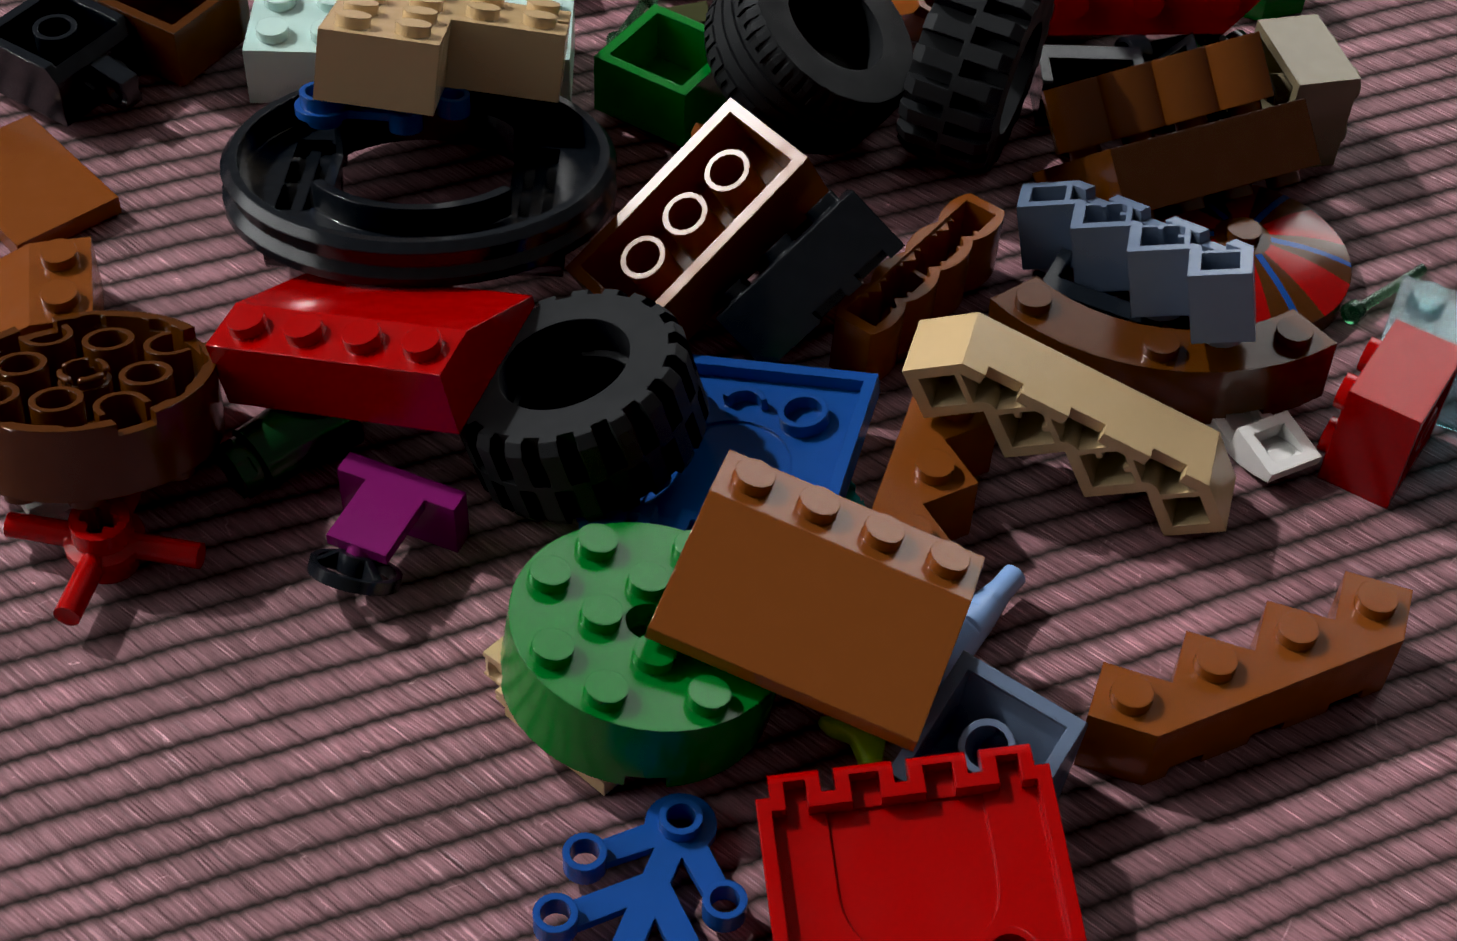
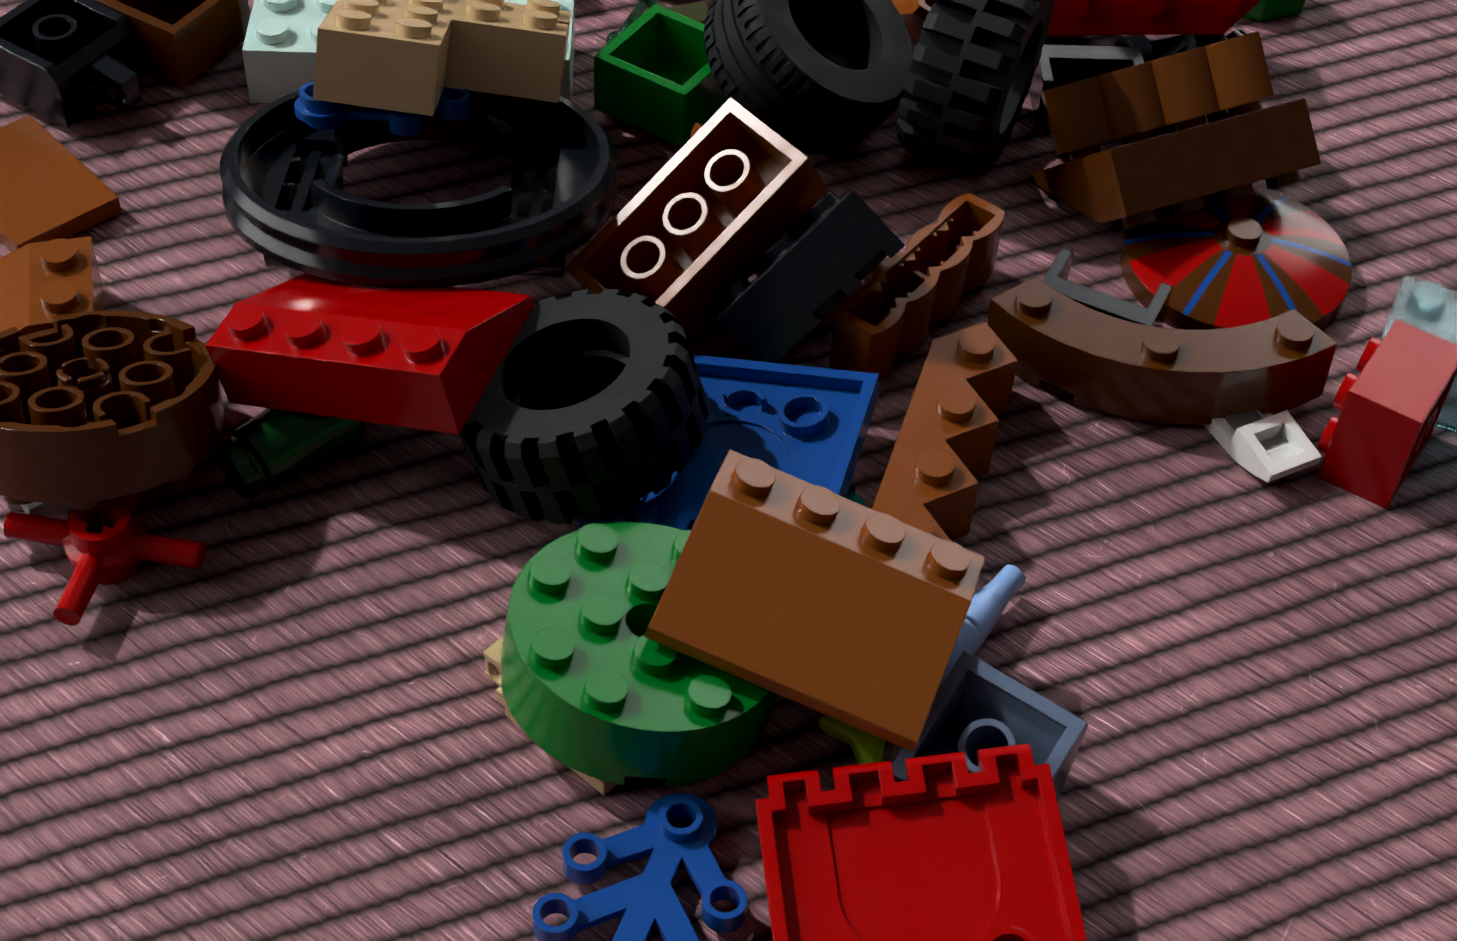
magenta piece [307,452,470,596] -> none
tan brick [902,312,1236,536] -> none
sand blue brick [1016,180,1256,348] -> none
dark orange brick [1074,571,1413,786] -> none
dark tan brick [1255,14,1361,168] -> none
clear green piece [1340,264,1427,325] -> none

